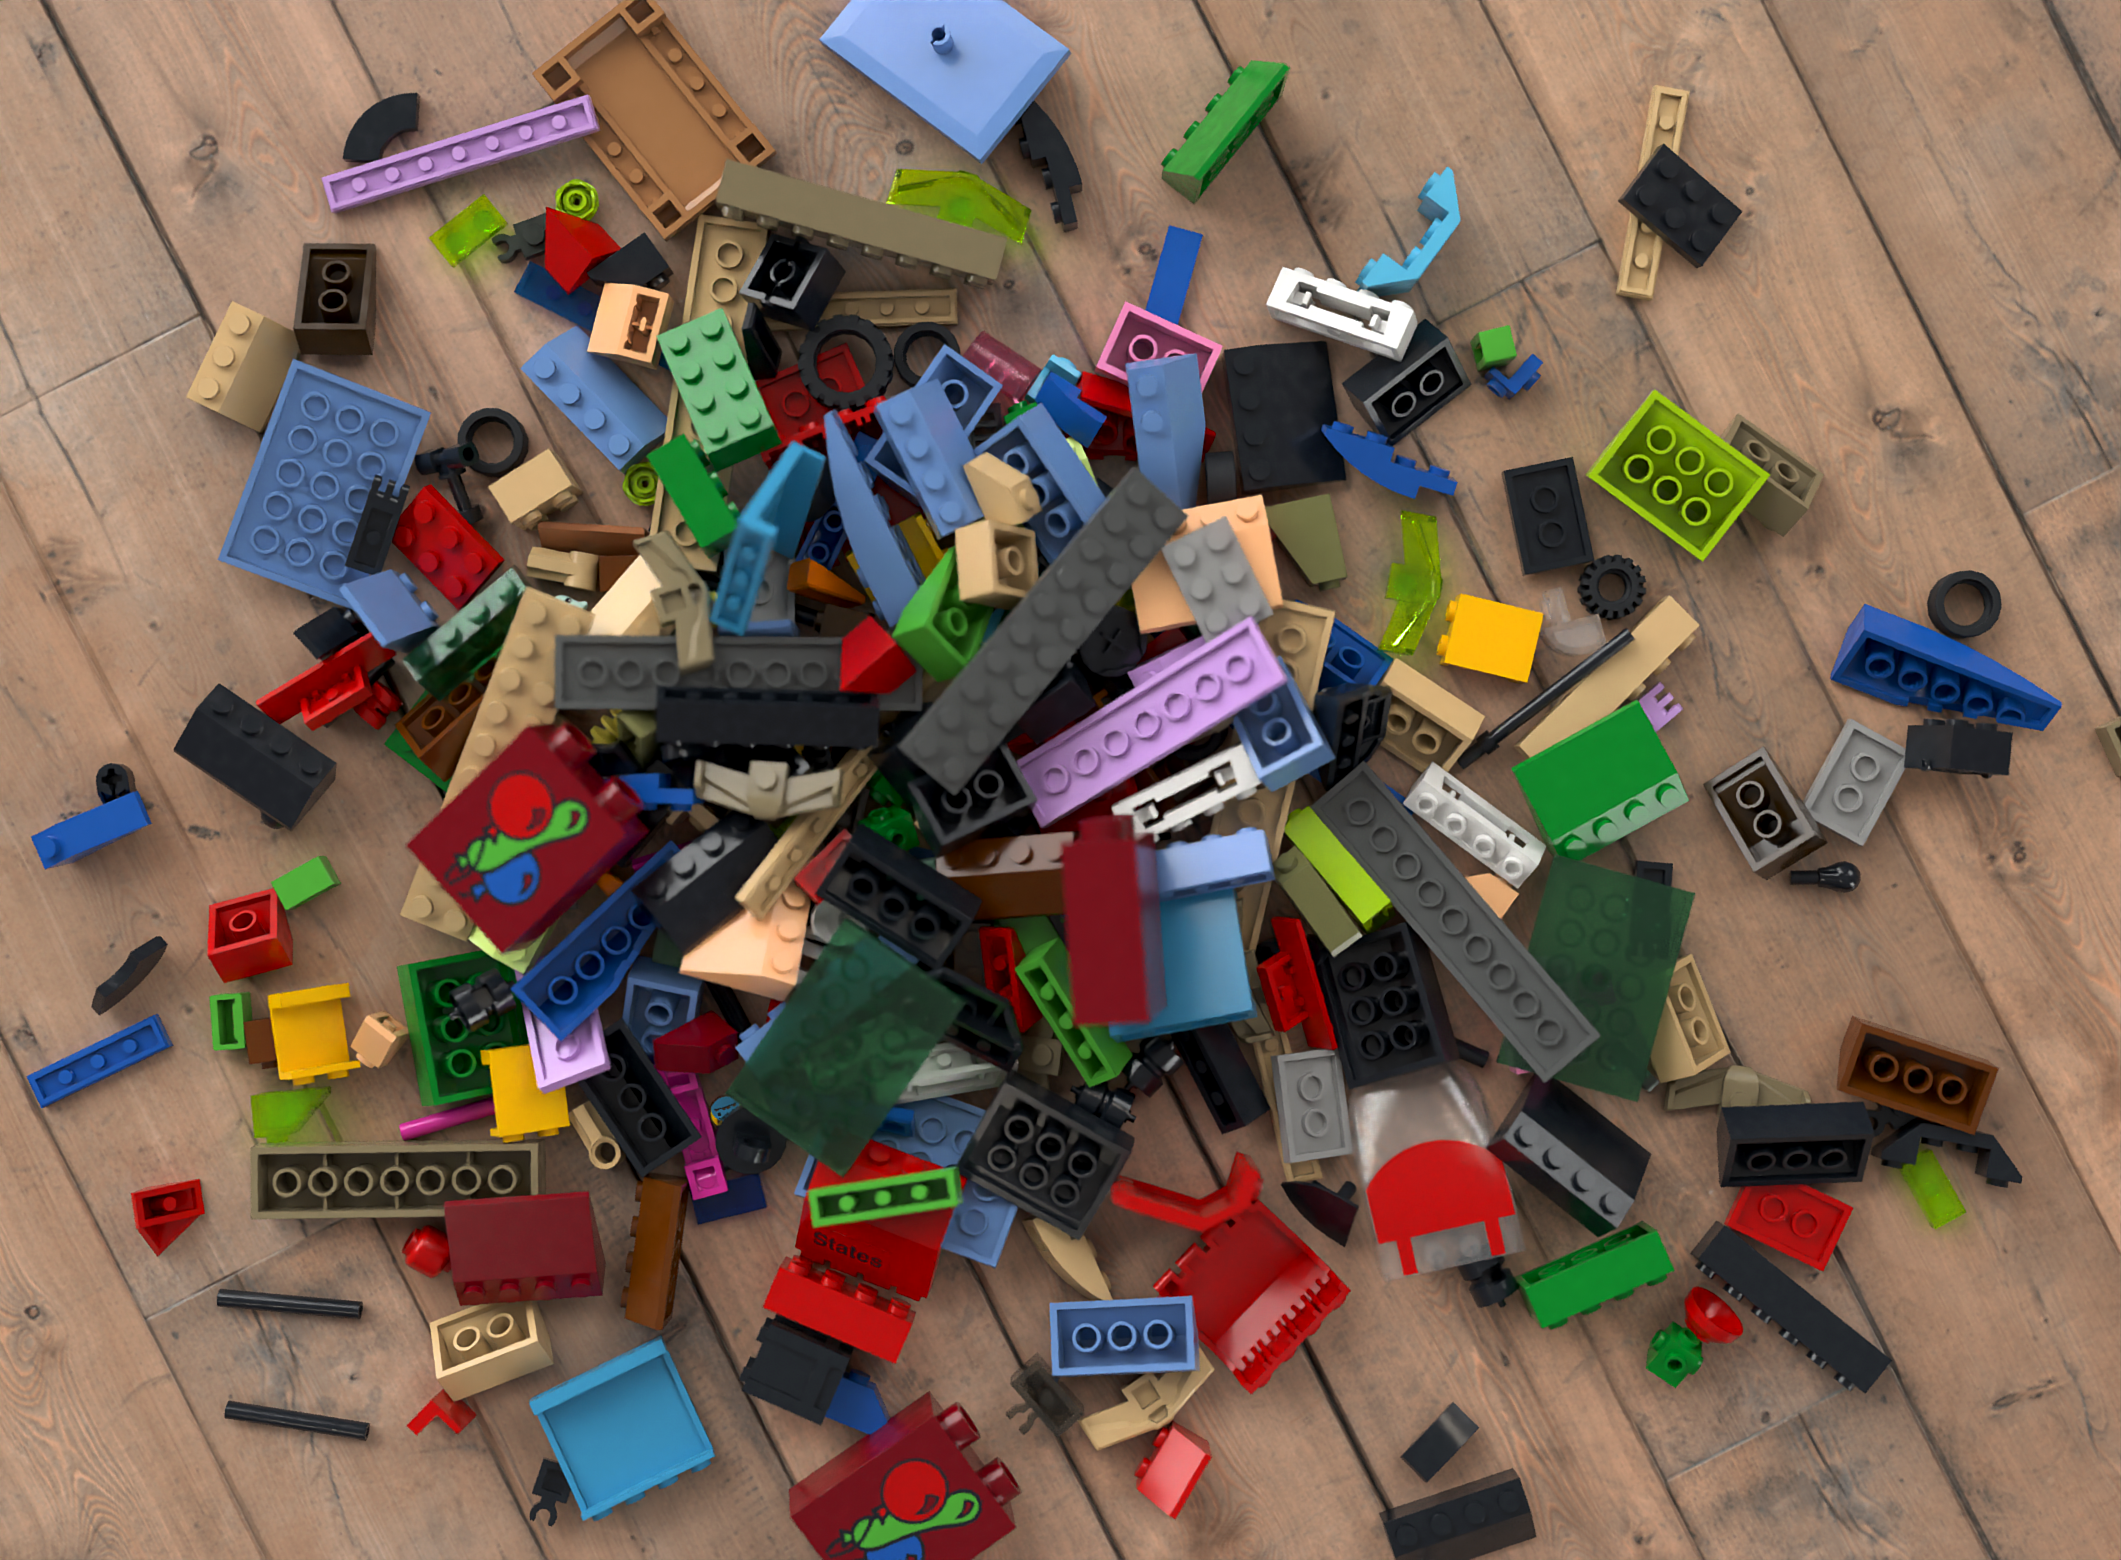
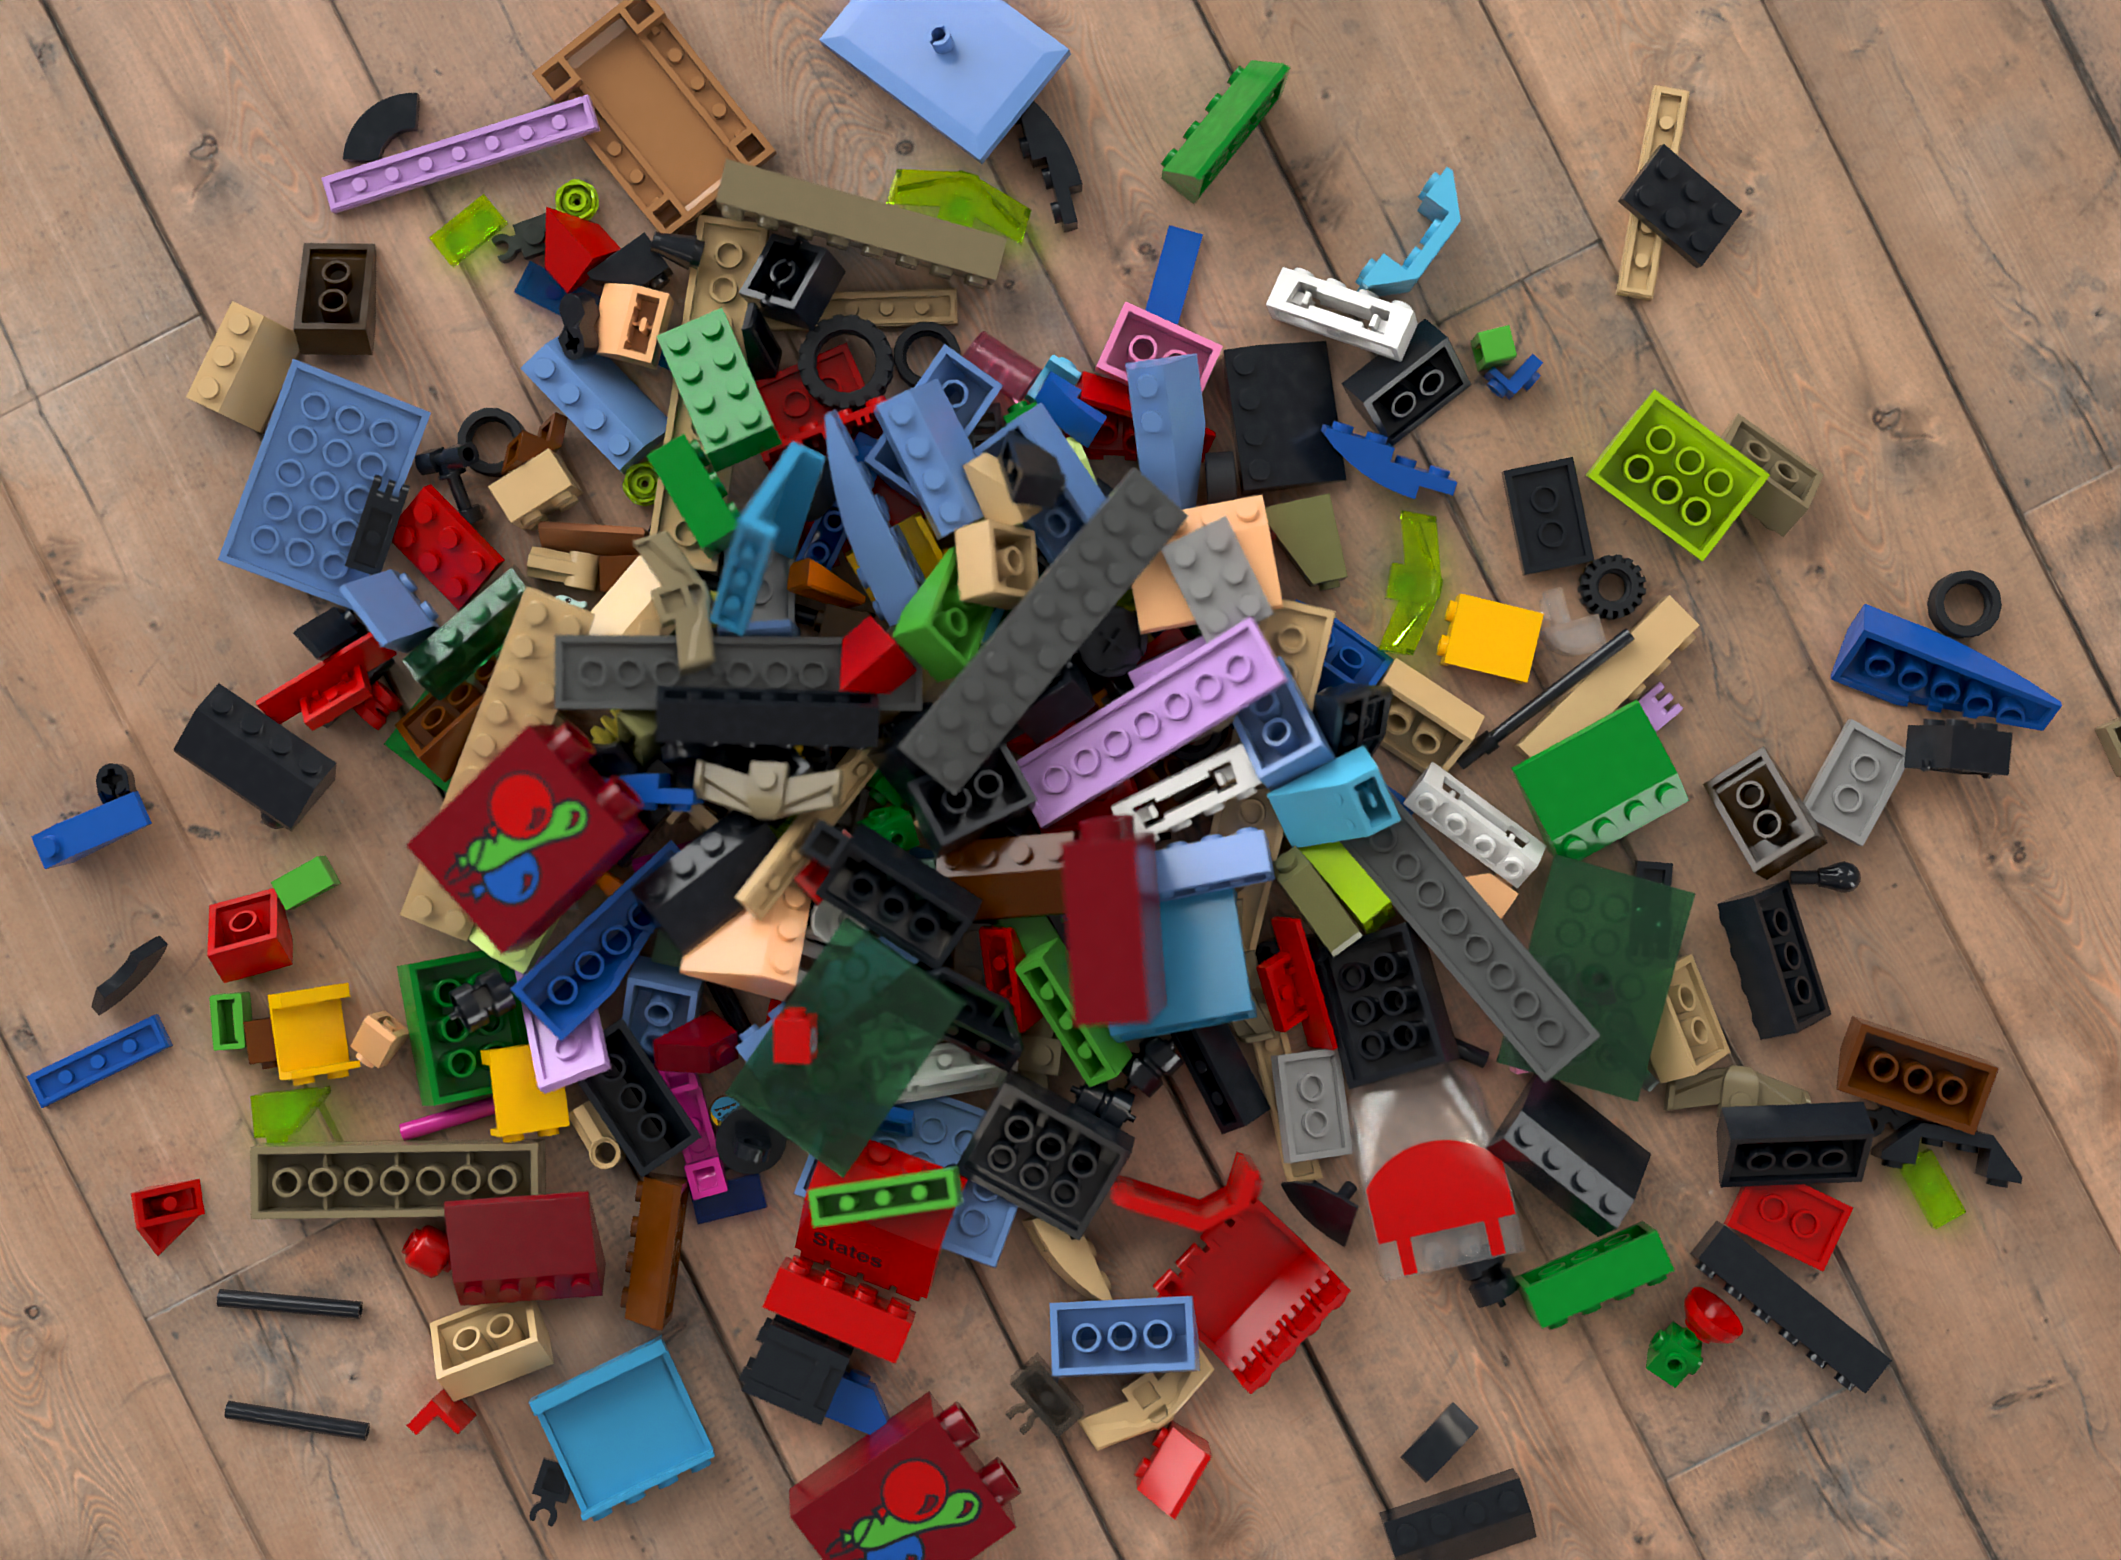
none -> reddish brown slope [501,412,568,476]
none -> black piece [558,292,600,360]
none -> black cone [650,231,705,270]
none -> red brick [773,1007,818,1064]
none -> black brick [798,819,851,872]
none -> black slope [998,430,1066,509]
none -> medium azure slope [1267,745,1401,848]
none -> black slope [1717,880,1831,1040]

